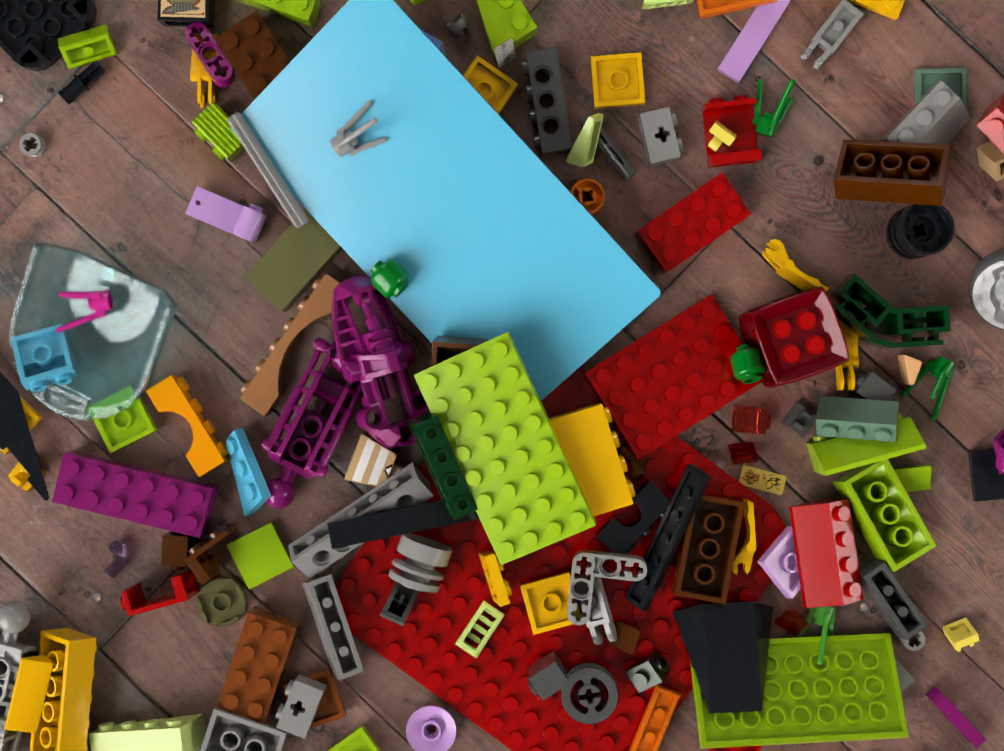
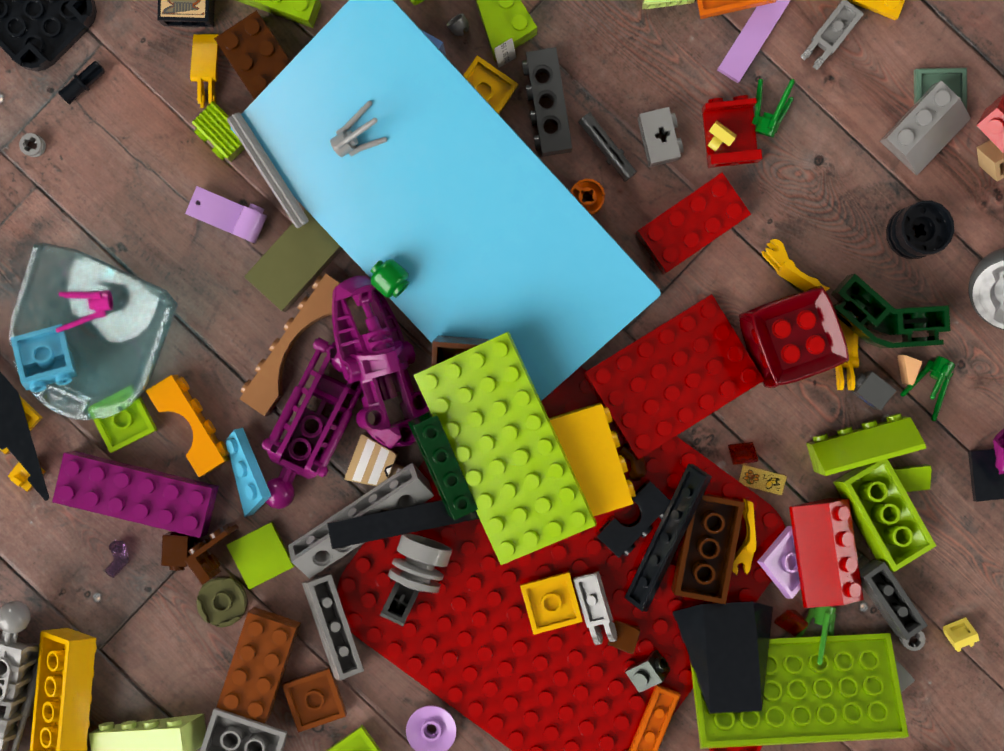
yellow slope [5,655,53,733] -> none
lime slope [58,25,117,69] -> none
red panel [120,569,199,617] -> none
magenta beam [185,22,235,87] -> none
light grey brick [275,674,327,739] -> none
yellowish green slope [455,601,505,658] -> none
yellow plate [478,549,512,607] -> none
dark grey brick [527,650,569,701] -> none
dark grey wheel [561,662,618,724] -> none
yellowish green slope [566,113,604,167] -> none
light grey beam [567,550,647,625] -> none
yellow plate [590,52,645,109] -> none
green head [730,344,767,384] -> none
clear red brick [731,406,771,435] -> none
dark grey tile [782,402,816,438] -> none
sand green brick [816,396,899,442] -> none
reddish brown brick [833,139,950,206] -> none
magenta beam [925,686,986,749] -> none

